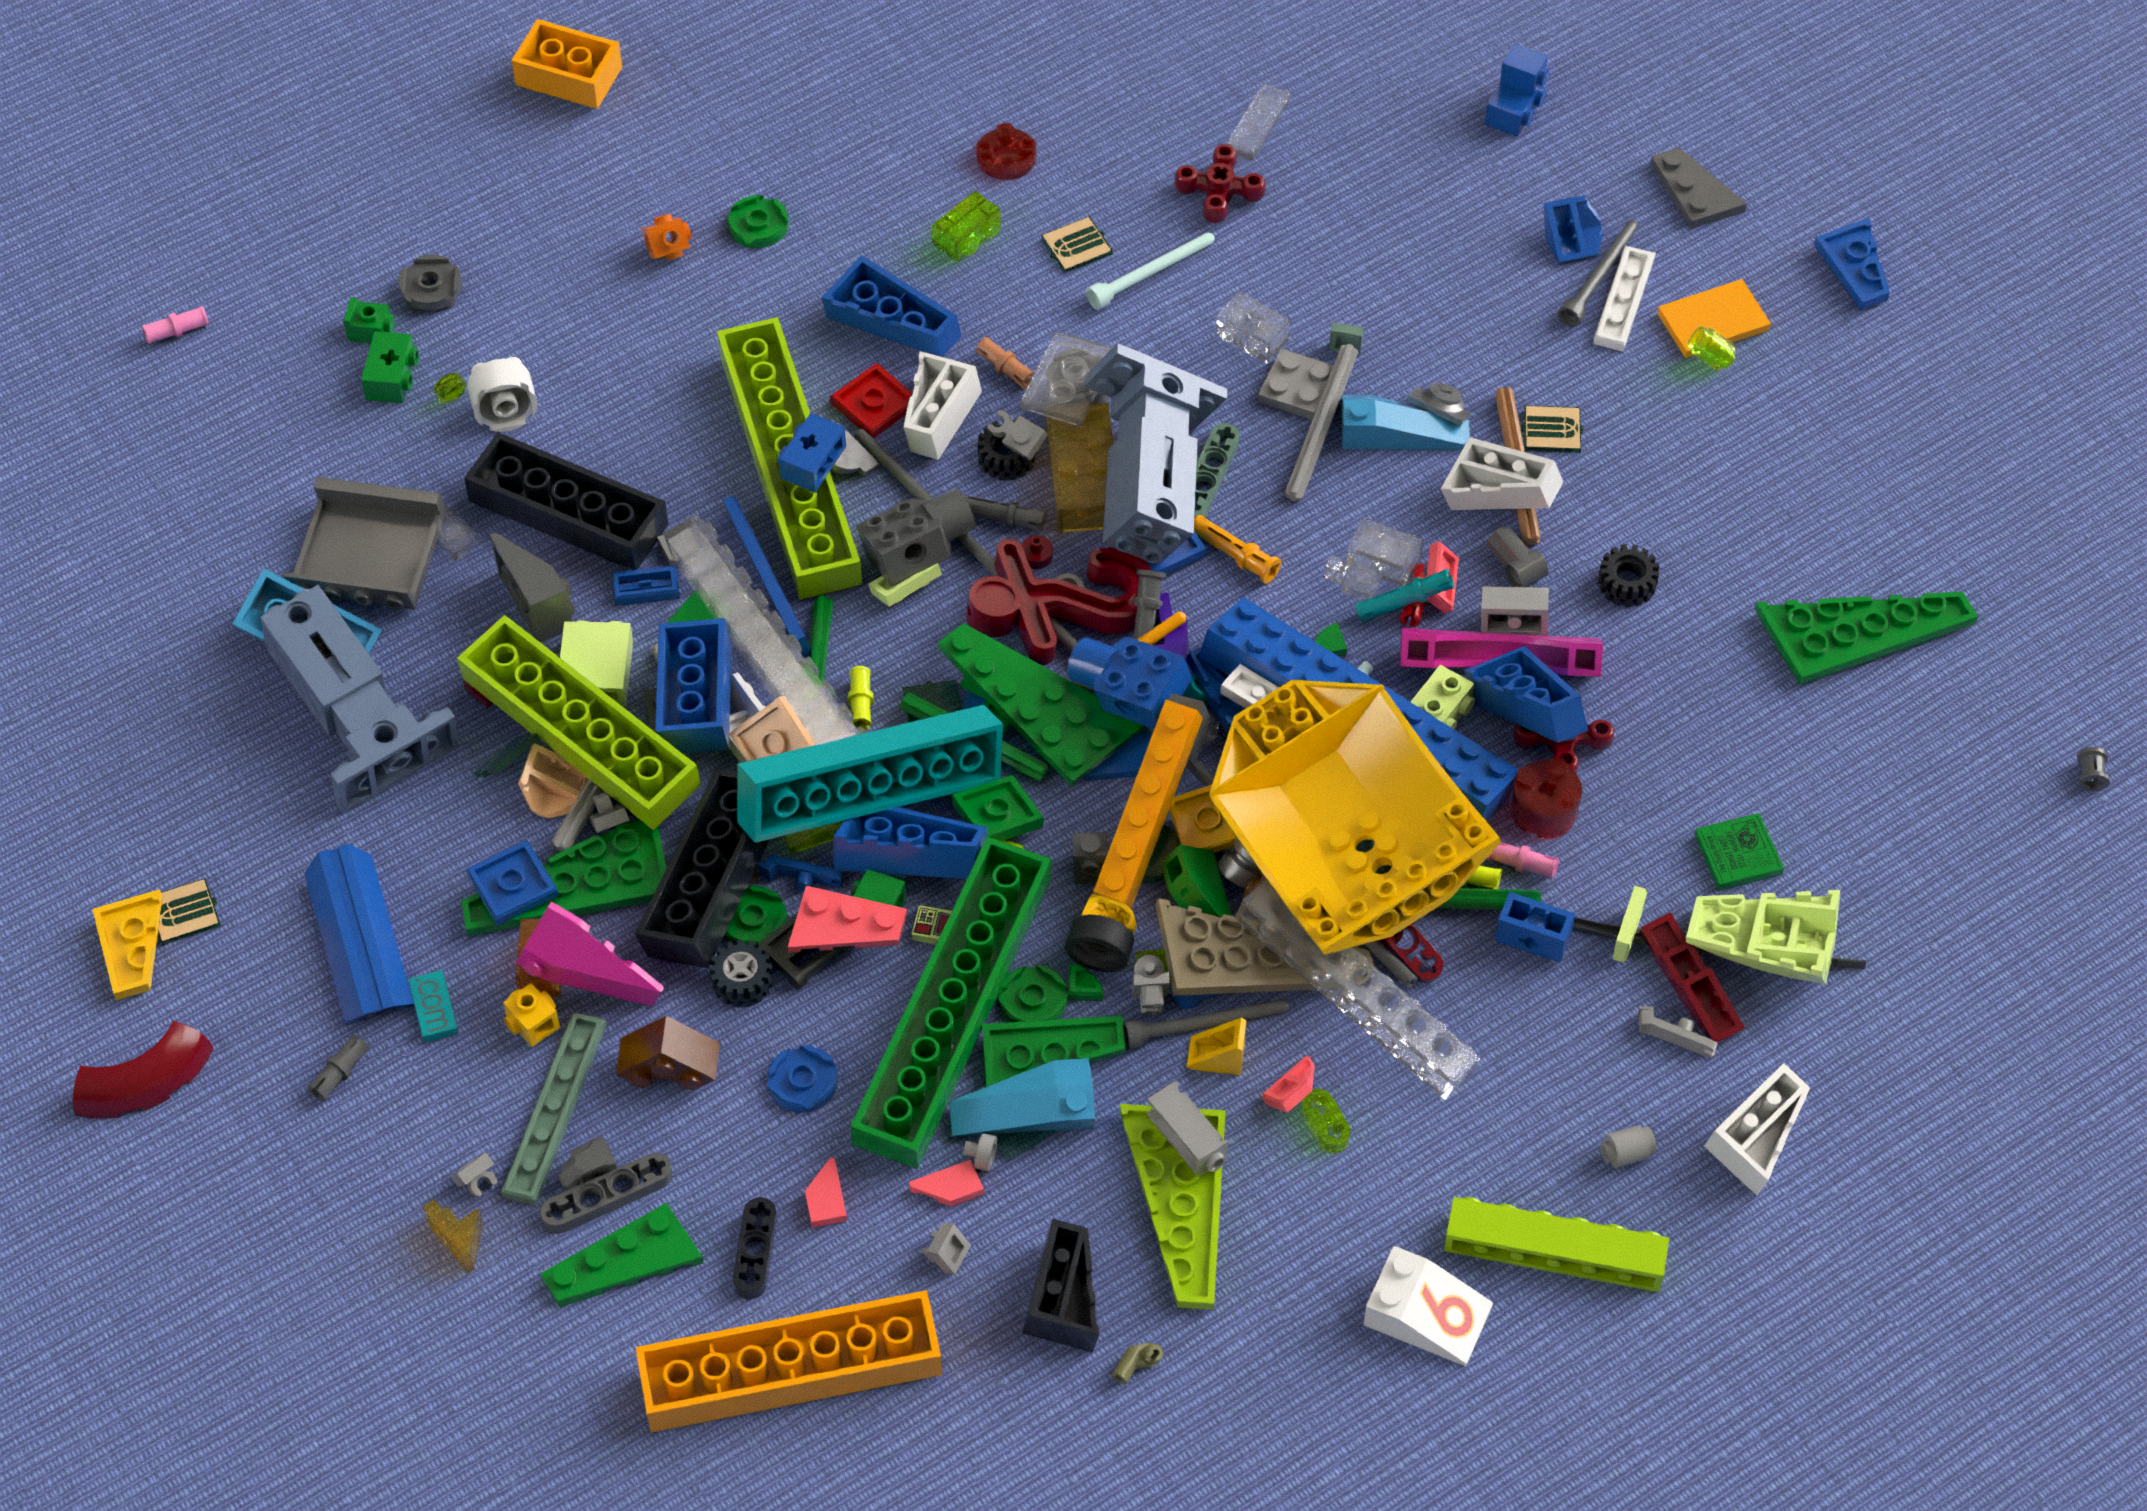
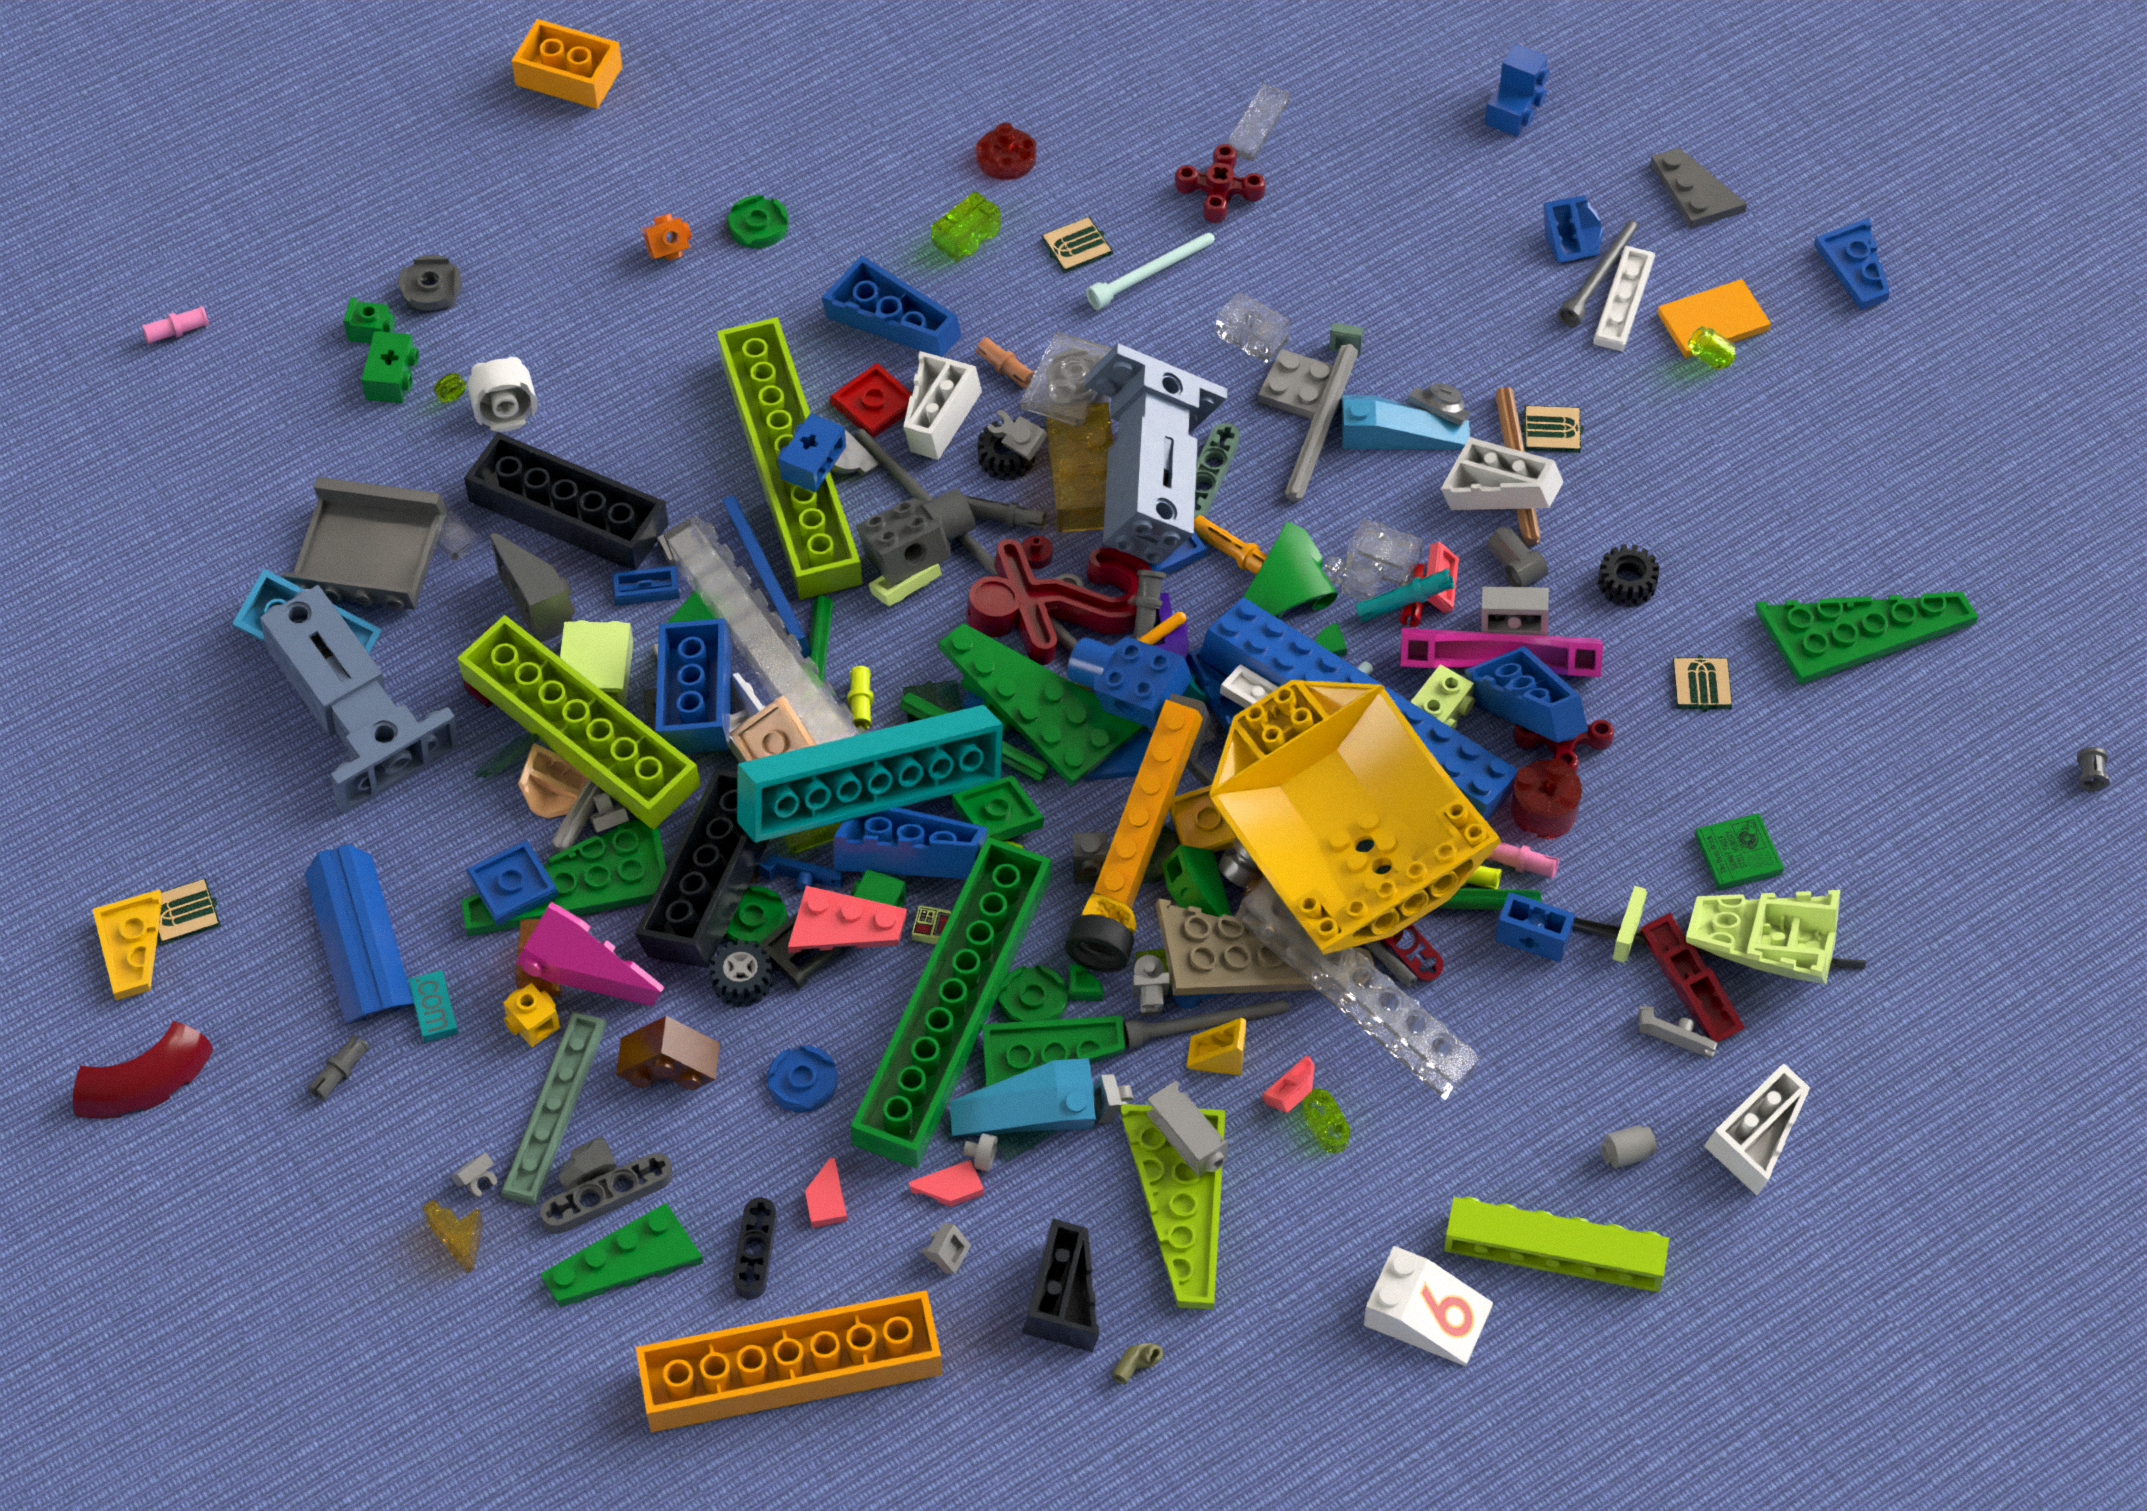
none -> light grey tile [1093,1074,1134,1124]
none -> green panel [1243,521,1338,619]
none -> piece [1672,655,1732,712]

